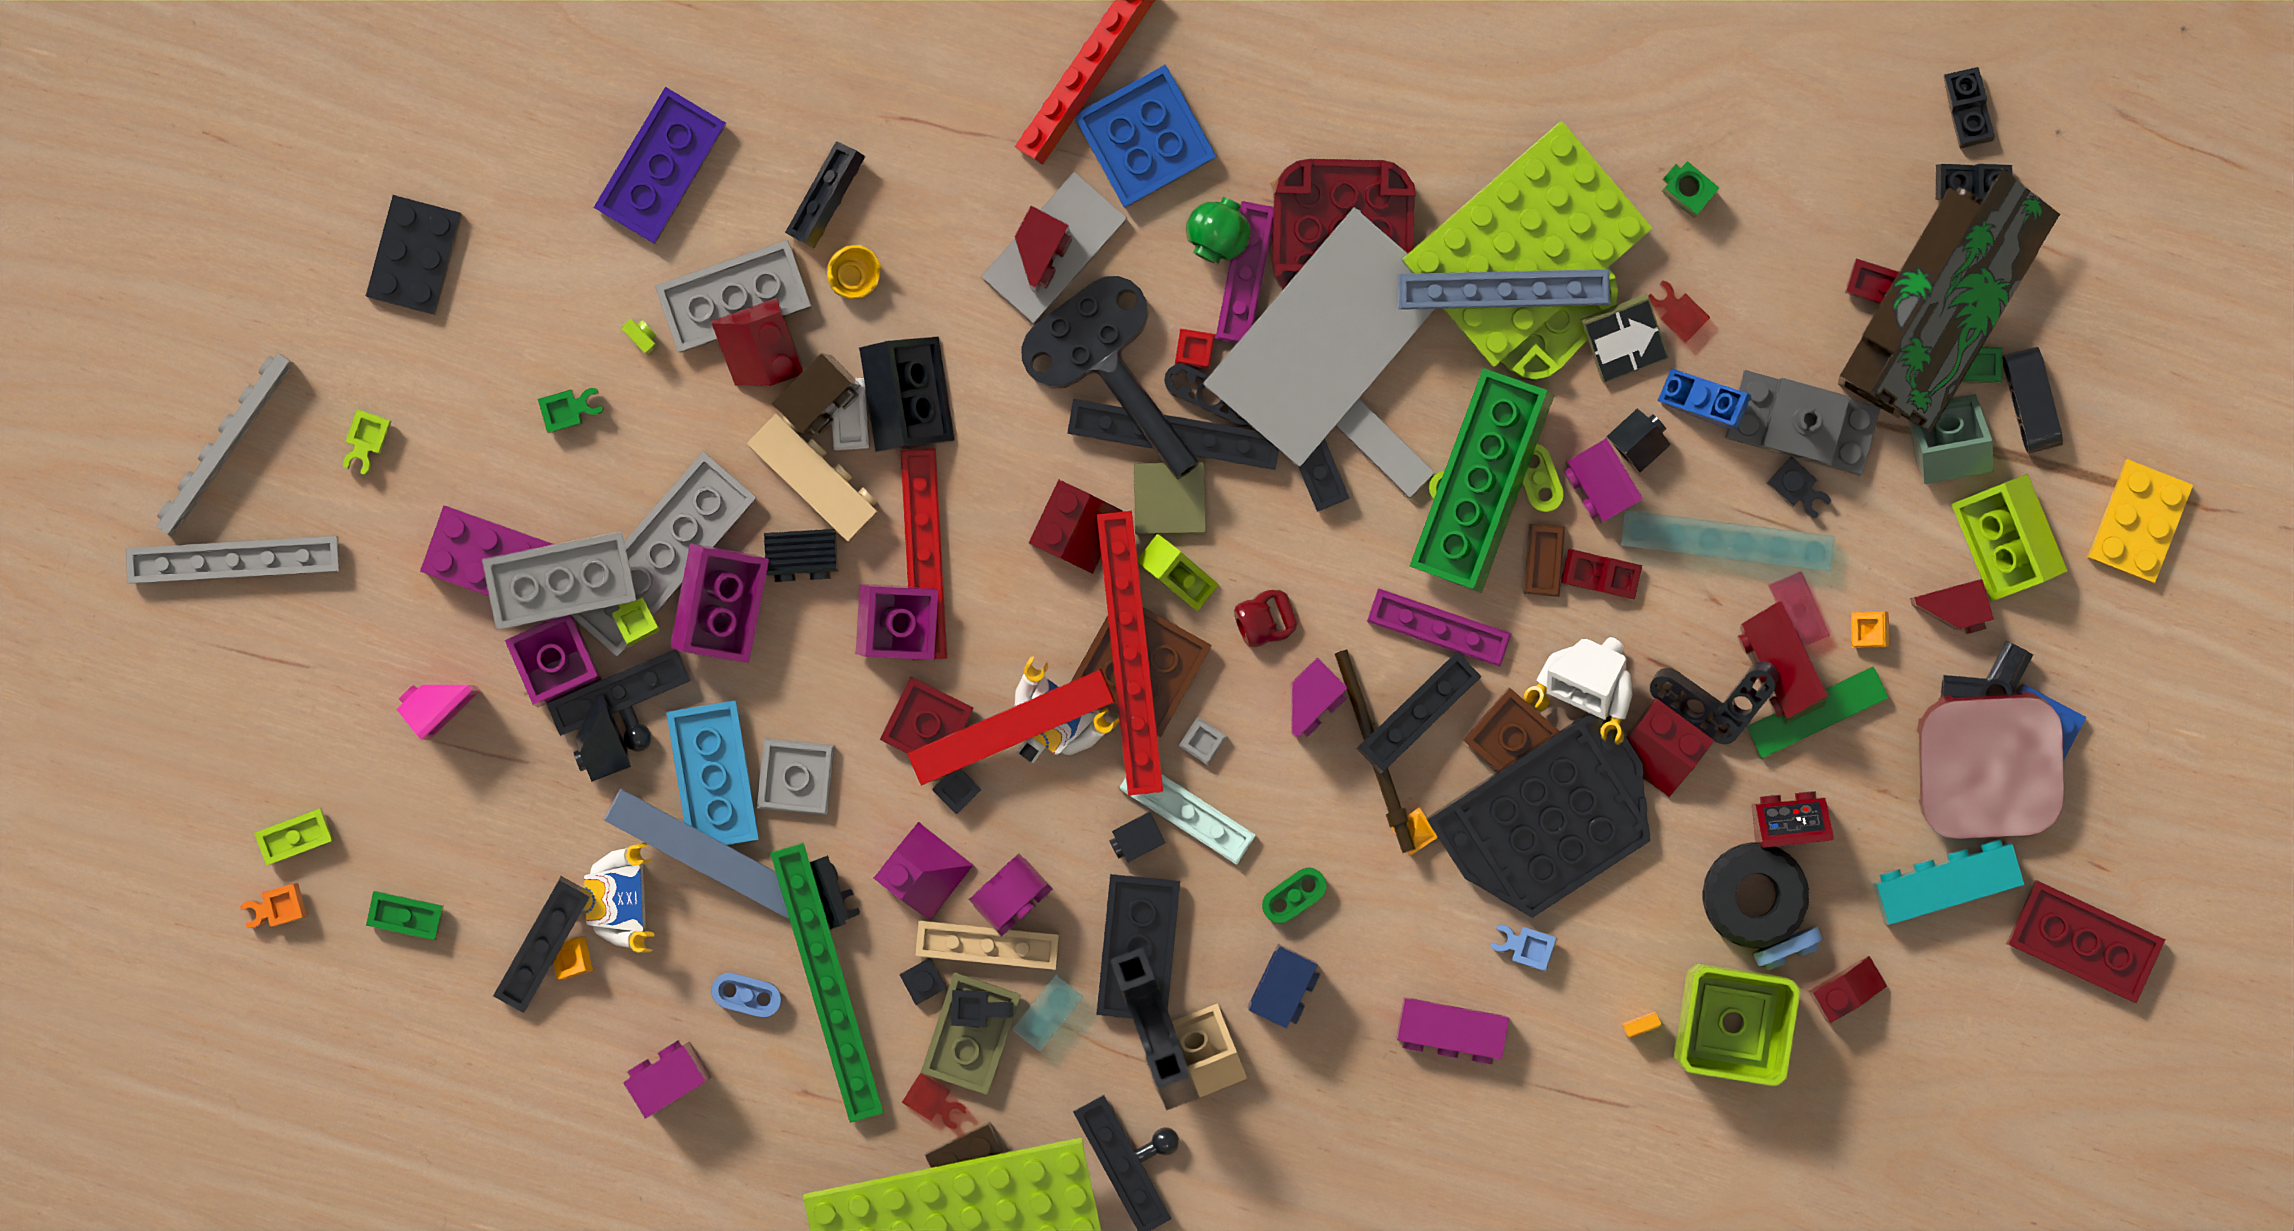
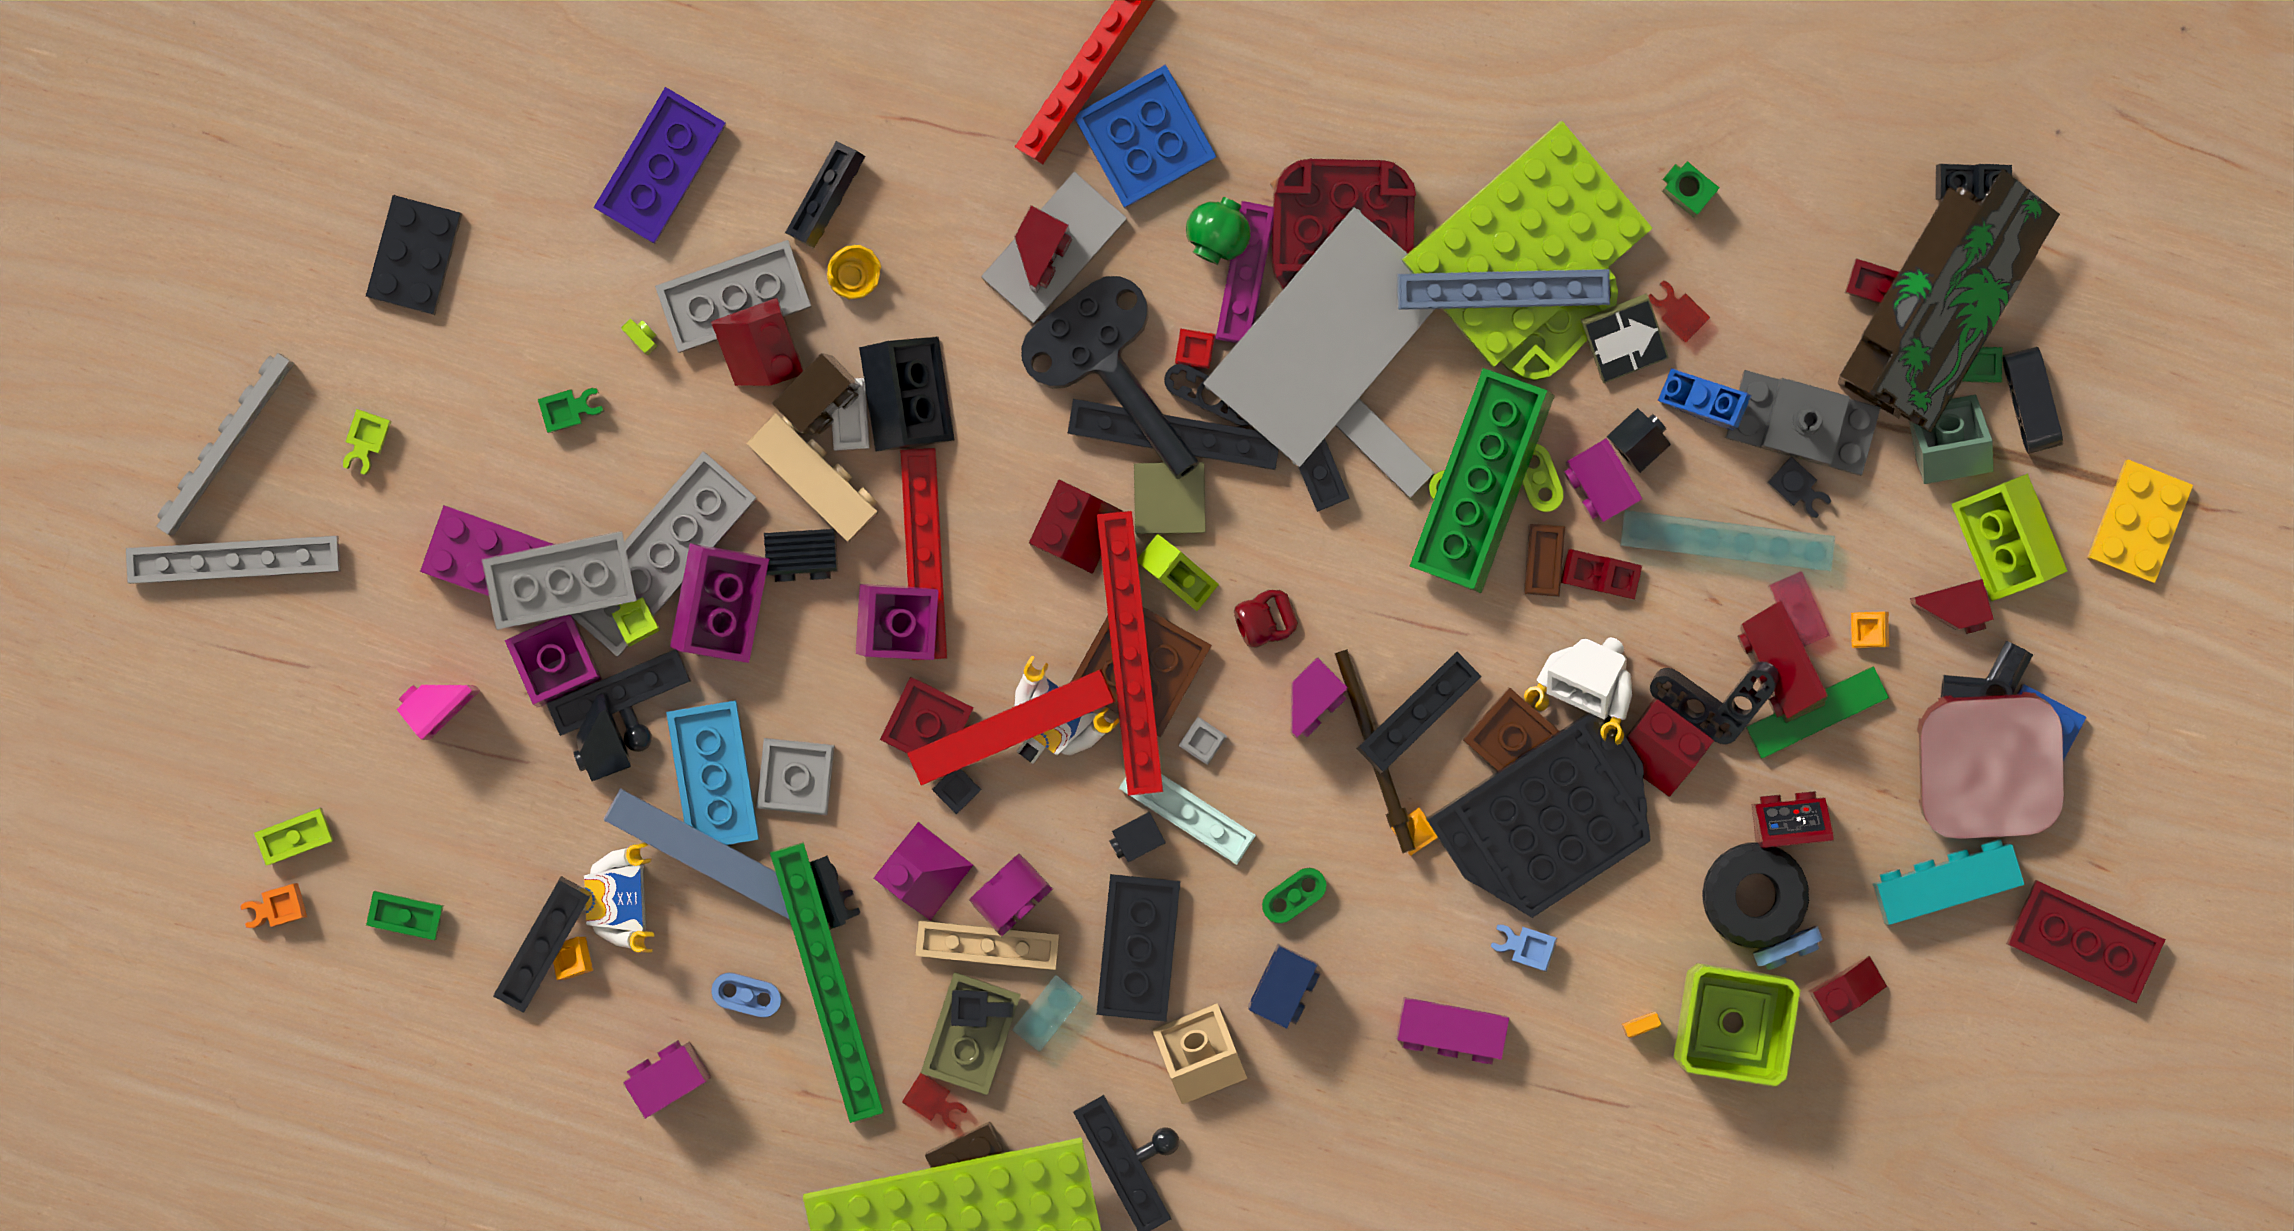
black plate [899,957,947,1005] -> none
black arch [1110,947,1200,1110] -> none
magenta tile [1367,588,1512,667] -> none
black slope [1944,67,1995,148] -> none

